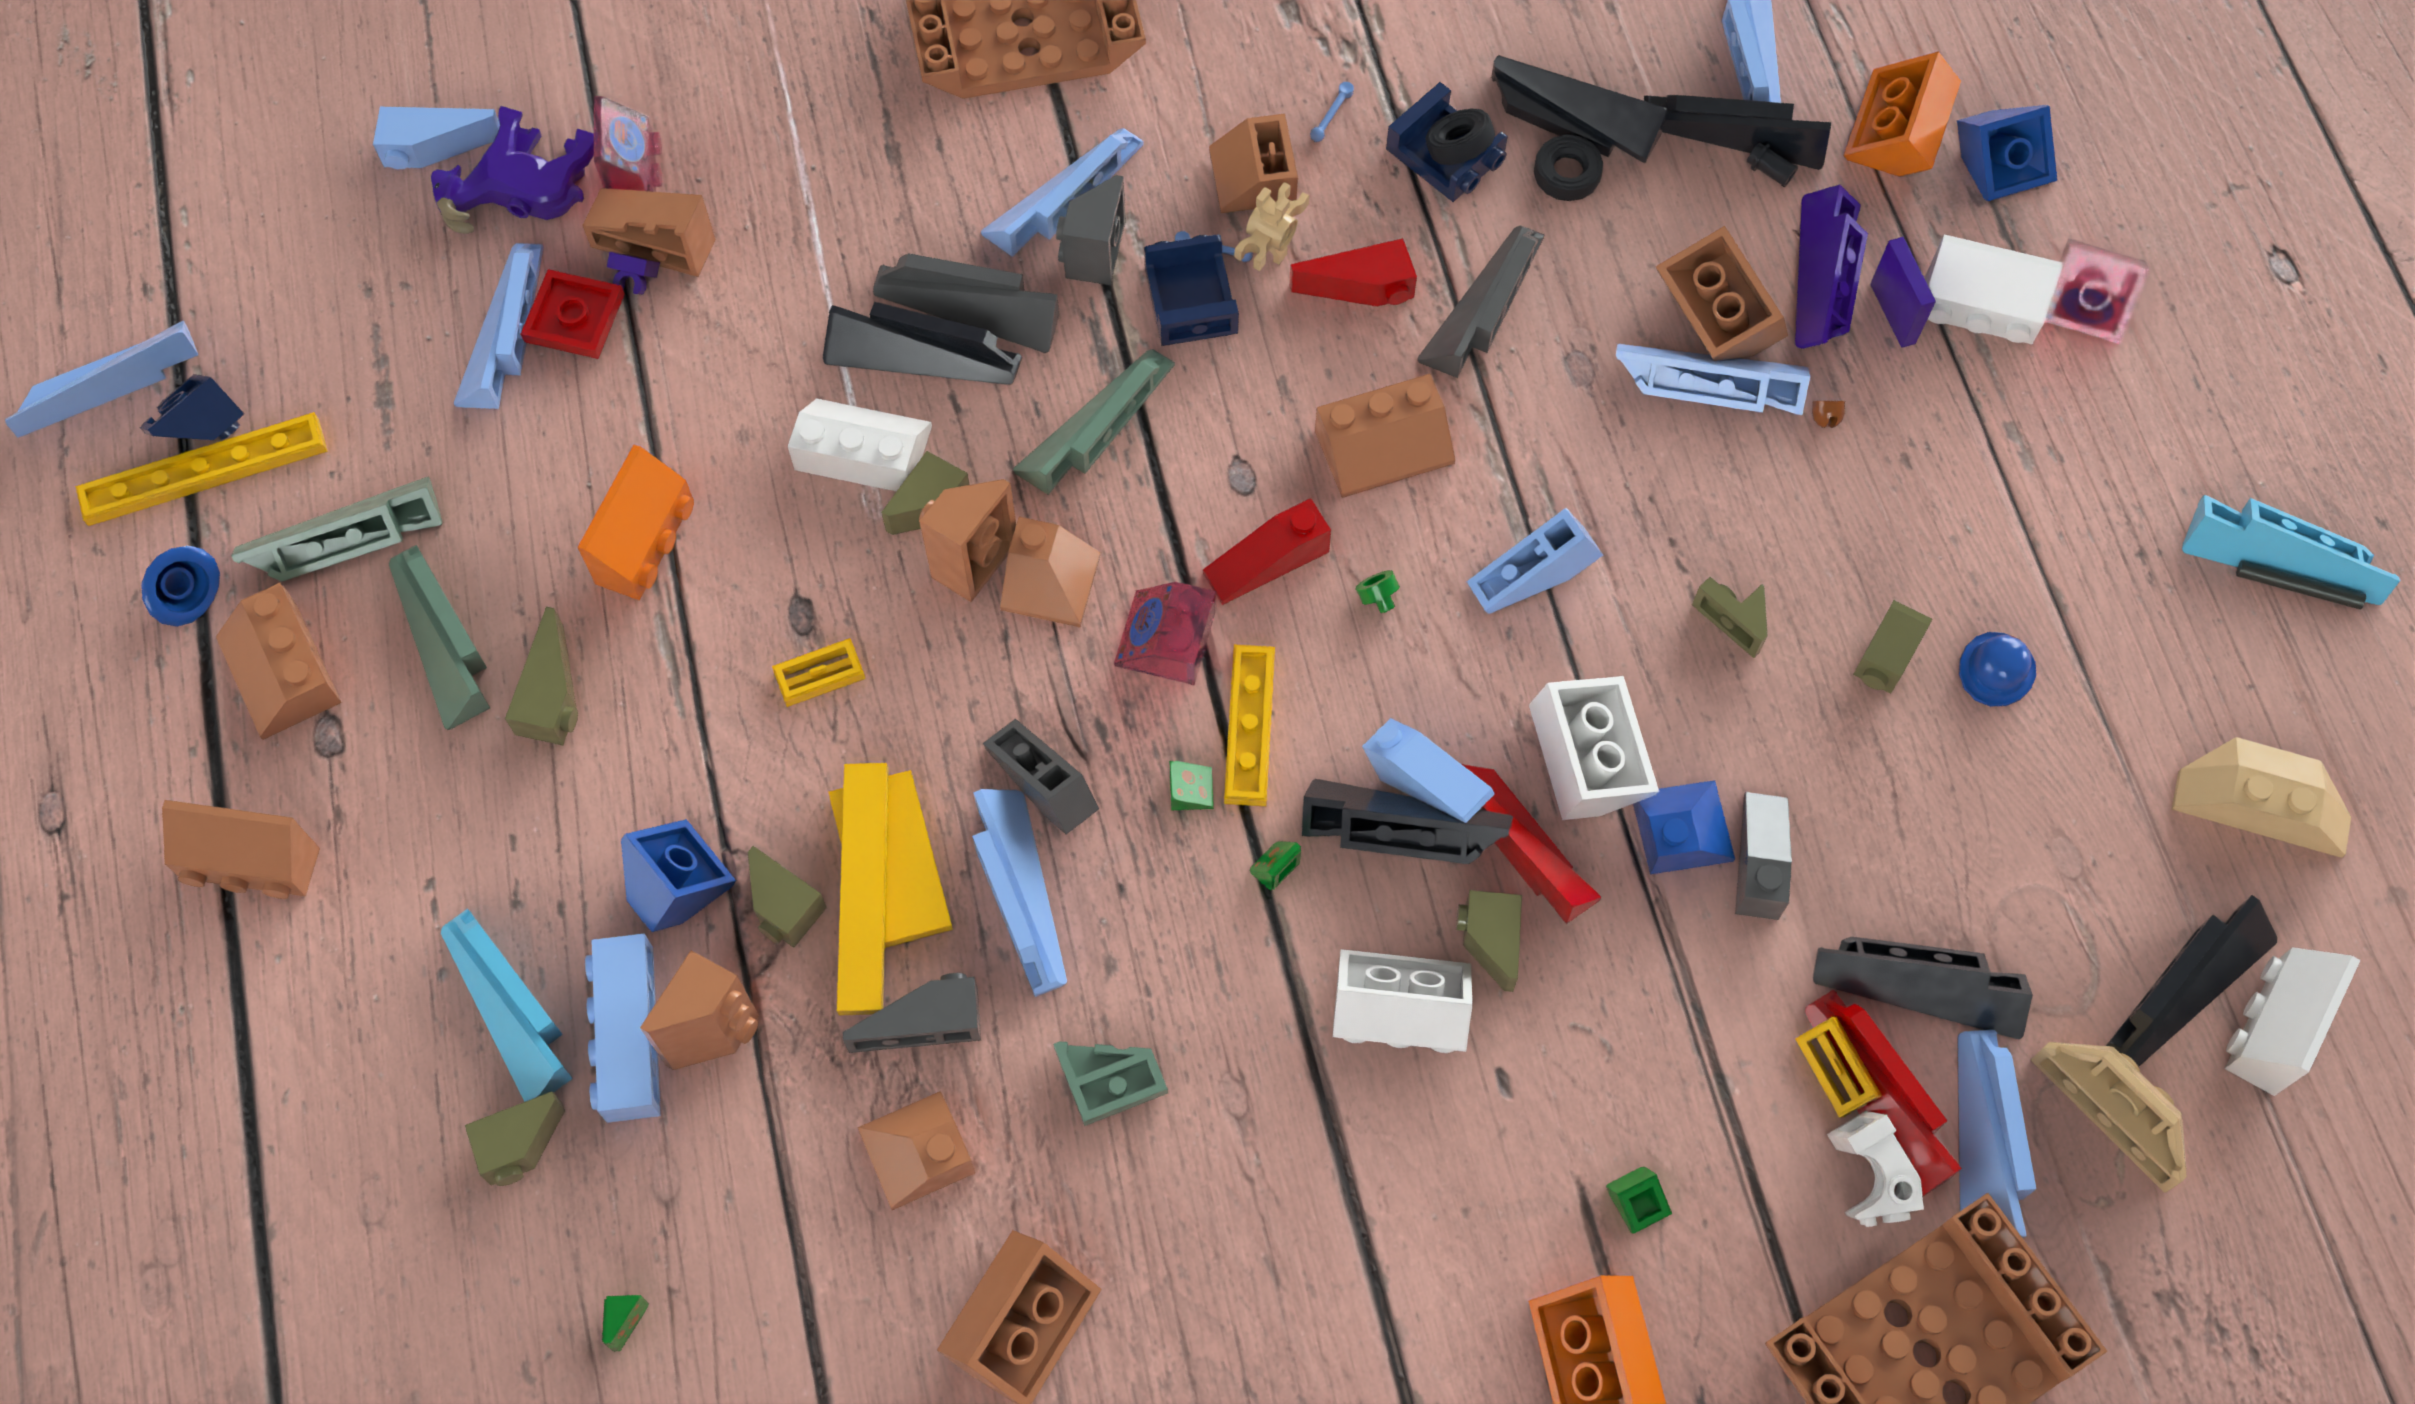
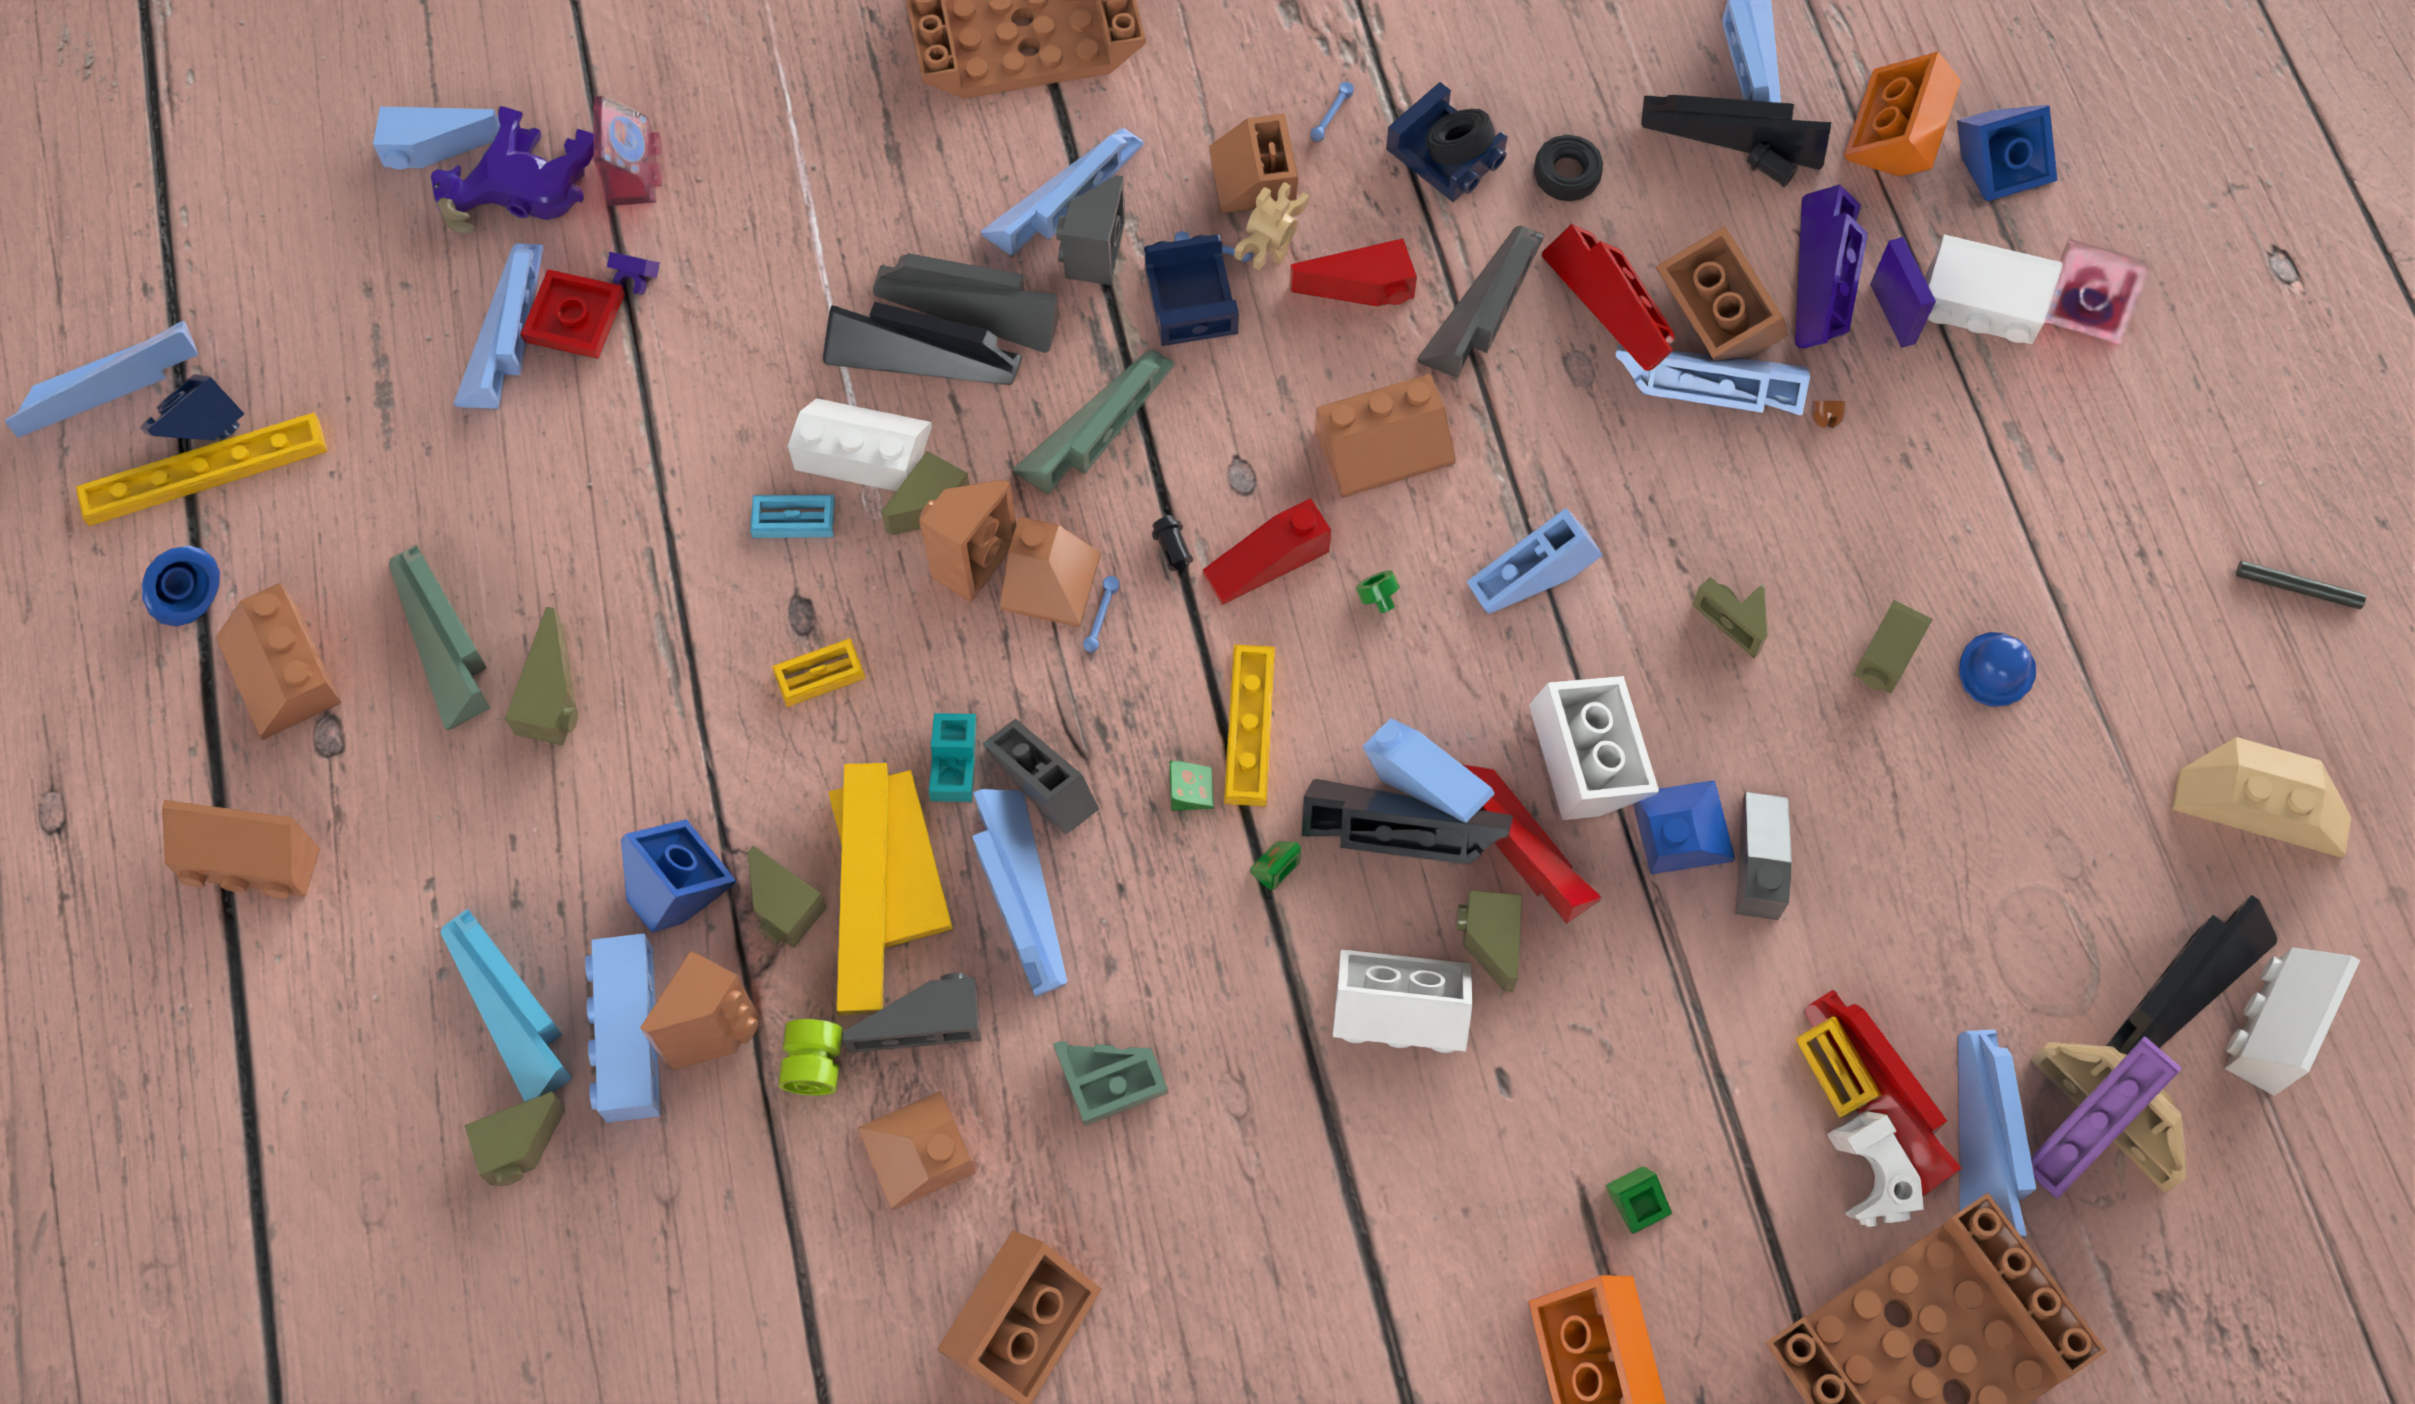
sand green wedge [231,477,443,582] -> none
orange slope [578,444,694,601] -> none
nougat wedge [582,188,716,277] -> none
green slope [602,1295,649,1352] -> none
clear pink slope [1114,582,1216,685] -> none
black wedge [1491,55,1667,163] -> none
black wedge [1813,937,2033,1039] -> none
medium azure wedge [2182,495,2400,605] -> none
none -> medium azure tile [750,495,836,538]
none -> lime wheel [778,1019,843,1096]
none -> teal slope [929,713,977,802]
none -> medium blue hinge [1083,576,1119,652]
none -> black pin [1152,516,1193,571]
none -> red wedge [1542,223,1675,371]
none -> medium lavender tile [2031,1037,2182,1199]

